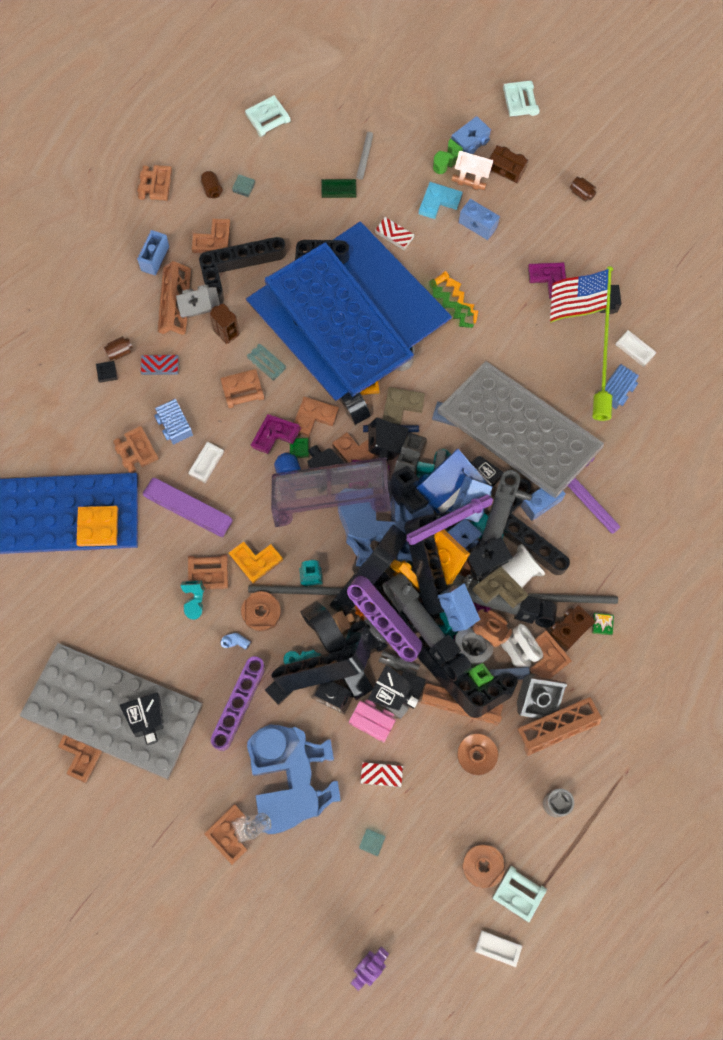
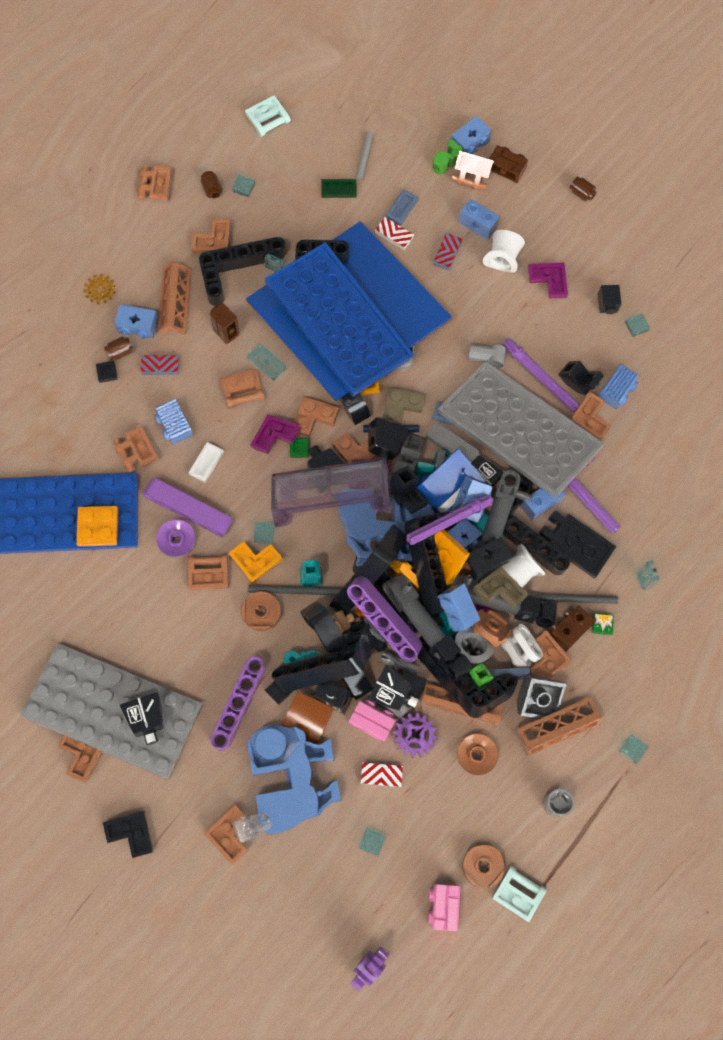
medium blue brick [137,230,170,275] -> none
light grey brick [176,285,220,318] -> none
teal leg [180,580,205,620] -> none
light blue arm [221,633,251,650] -> none
blue head [274,453,301,482] -> none
medium azure plate [419,182,463,219] -> none
piece [429,271,478,328] -> none
white tile [475,930,522,967] -> none
light aqua plate [503,81,540,117] -> none
flag [550,266,613,421] -> none
white tile [615,330,656,367] -> none
none -> clear yellow gear [83,274,116,304]
none -> black plate [103,811,154,858]
none -> medium blue brick [114,304,158,338]
none -> medium lavender dish [156,520,195,557]
none -> clear light blue tile [254,522,275,544]
none -> clear light blue tile [264,254,284,272]
none -> dark orange slope [281,691,334,744]
none -> sand blue tile [385,190,419,226]
none -> medium lavender gear [393,713,437,758]
none -> light grey tile [425,423,480,463]
none -> bright pink brick [428,884,460,931]
none -> tile [433,233,462,271]
none -> light grey piece [468,343,506,368]
none -> white hat [483,230,525,273]
none -> medium lavender axle [503,338,580,412]
none -> black tile [538,511,616,579]
none -> black brick [558,361,604,395]
none -> nougat plate [570,392,612,441]
none -> clear light blue tile [619,735,648,764]
none -> clear light blue tile [625,313,650,337]
none -> clear light blue tile [637,561,660,590]

